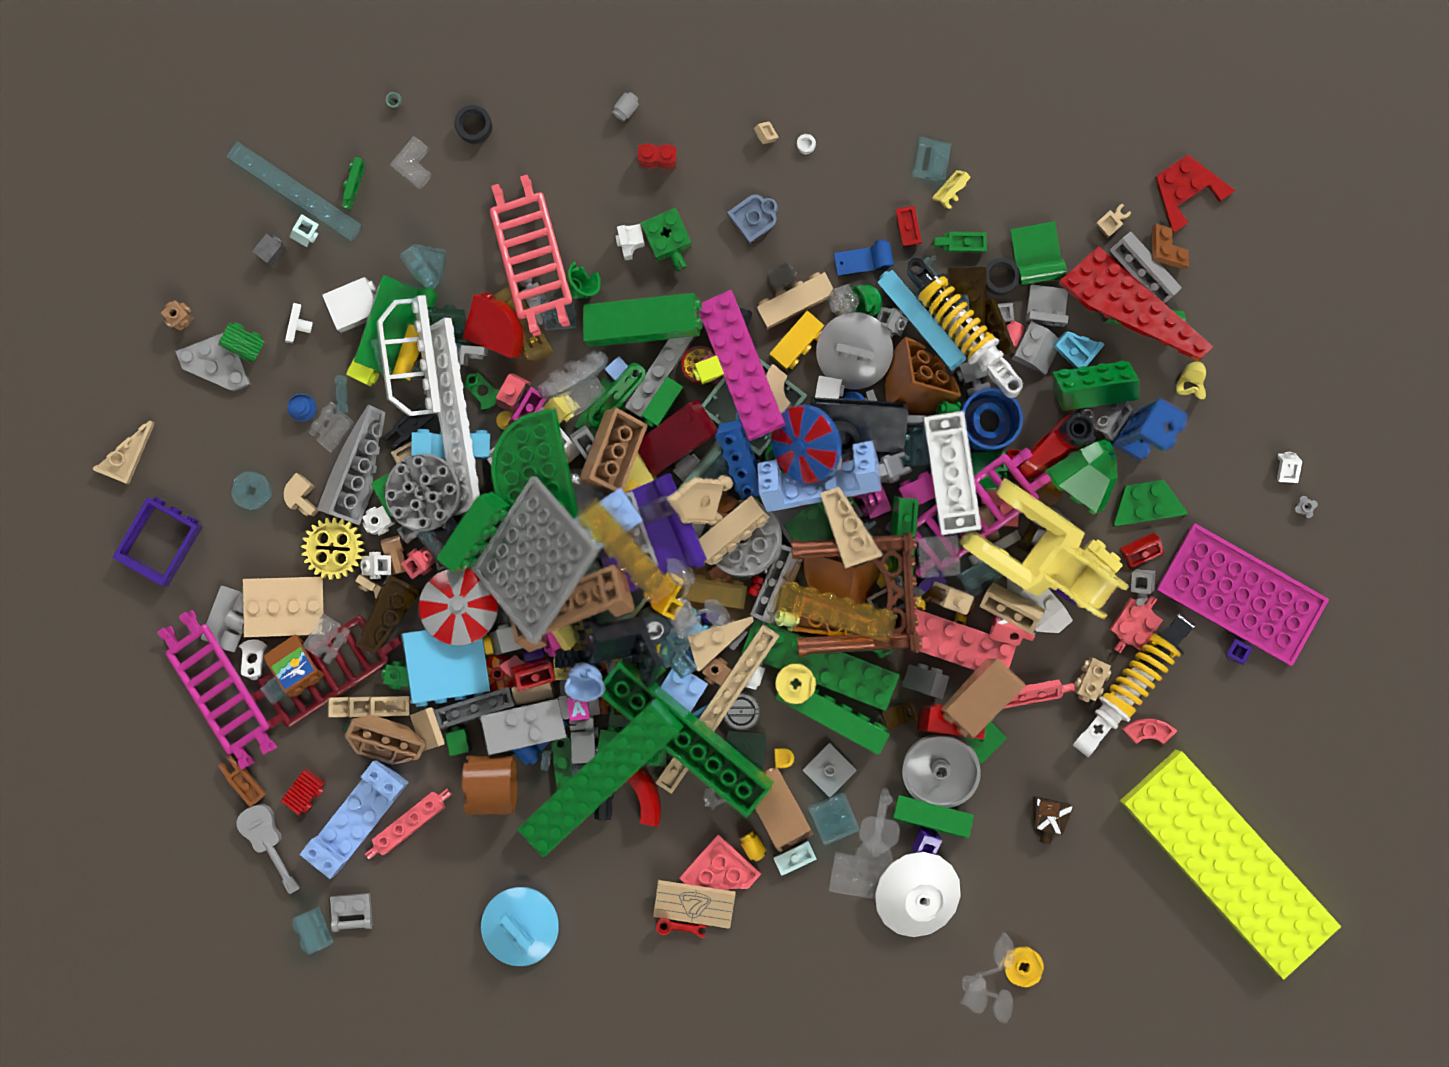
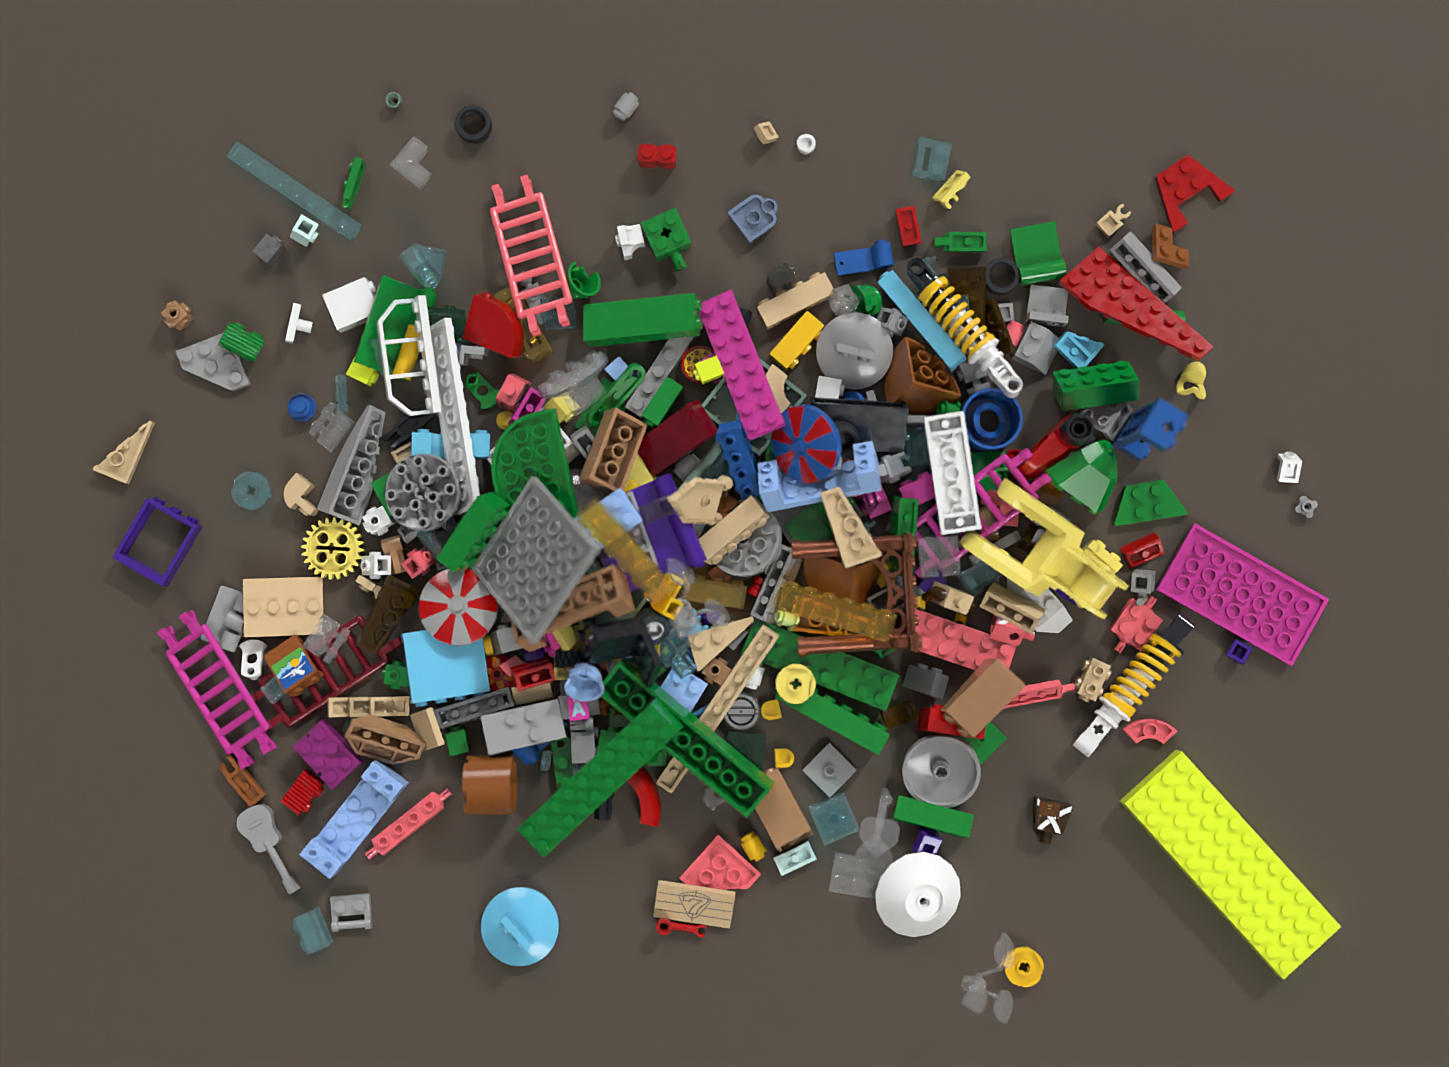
none -> magenta piece [293,719,365,790]
none -> yellow tile [761,699,782,720]

